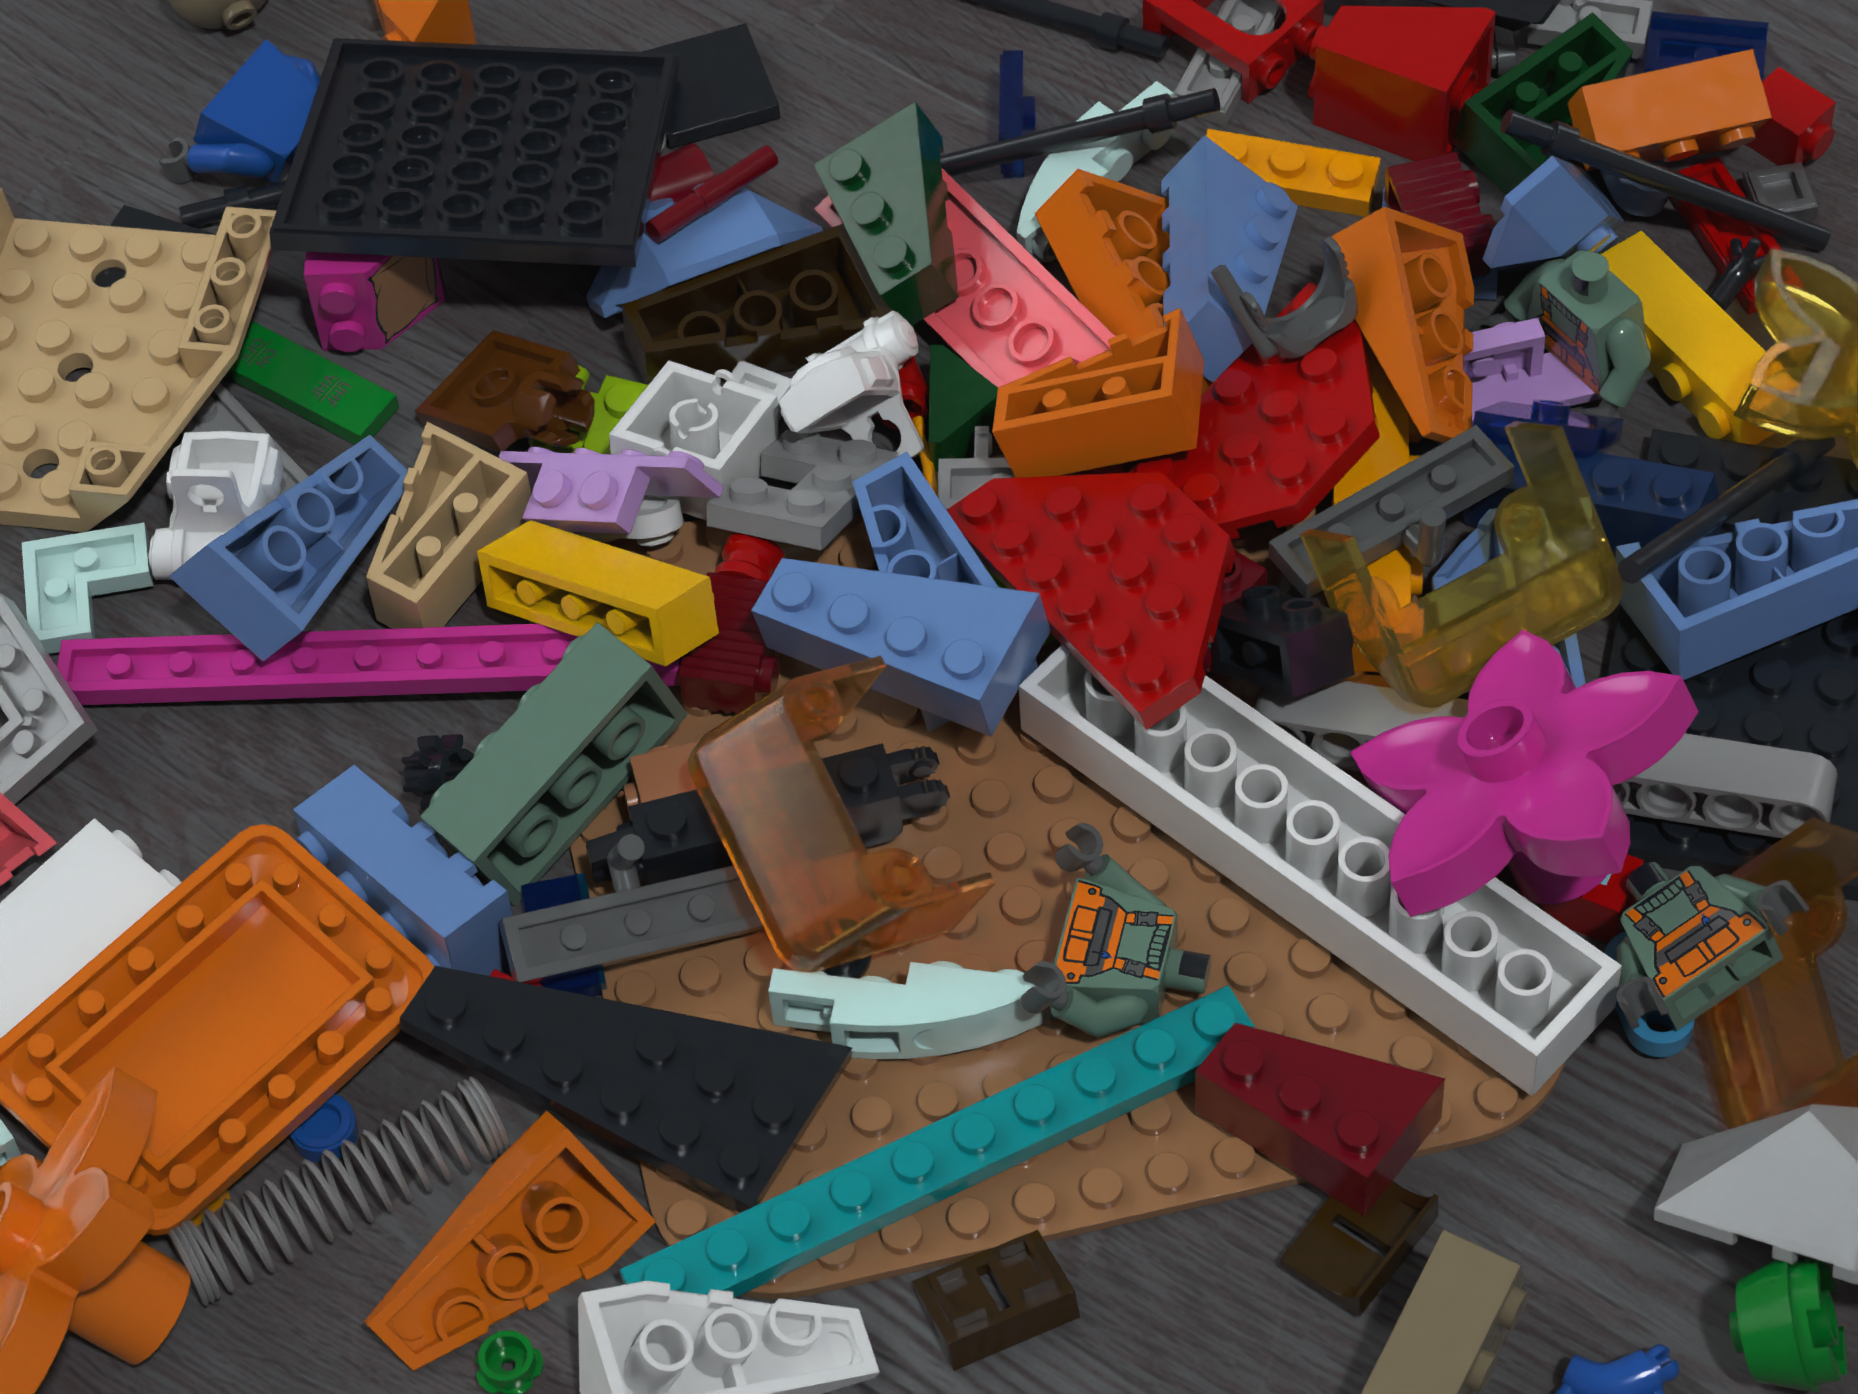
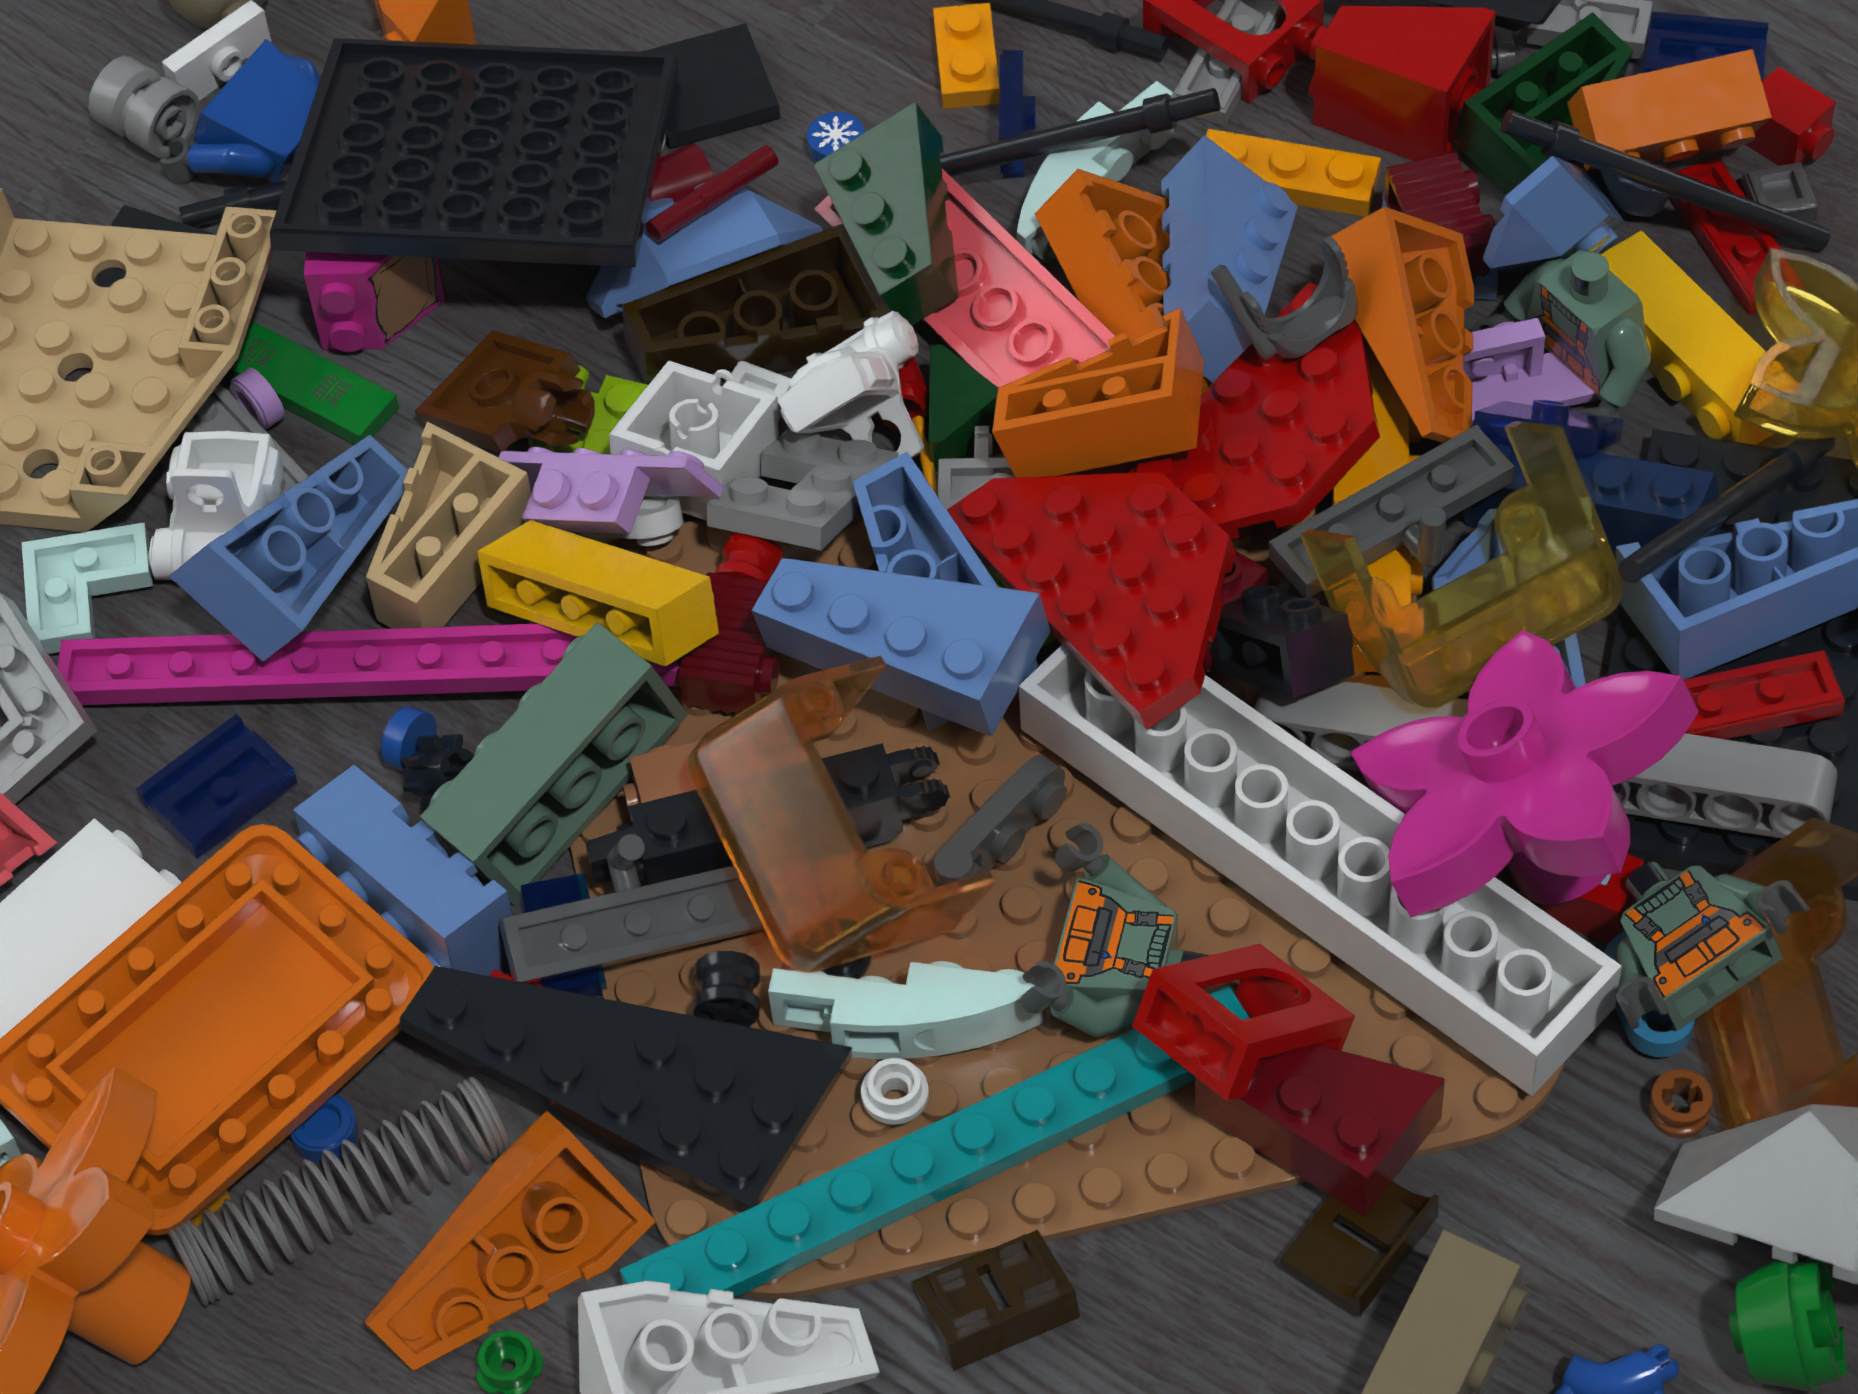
black bar [1708,238,1789,311] -> none
none -> light grey wheel [88,56,200,158]
none -> clear blue plate [136,714,298,858]
none -> white plate [162,0,272,101]
none -> lavender tile [230,367,285,430]
none -> blue tile [381,706,437,771]
none -> black wheel [693,951,760,1027]
none -> blue tile [807,112,865,163]
none -> white plate [861,1058,929,1125]
none -> light orange plate [933,3,1001,109]
none -> dark grey plate [933,755,1067,913]
none -> red panel [1132,944,1355,1101]
none -> dark orange bush [1649,1068,1713,1139]
none -> red tile [1684,650,1845,739]

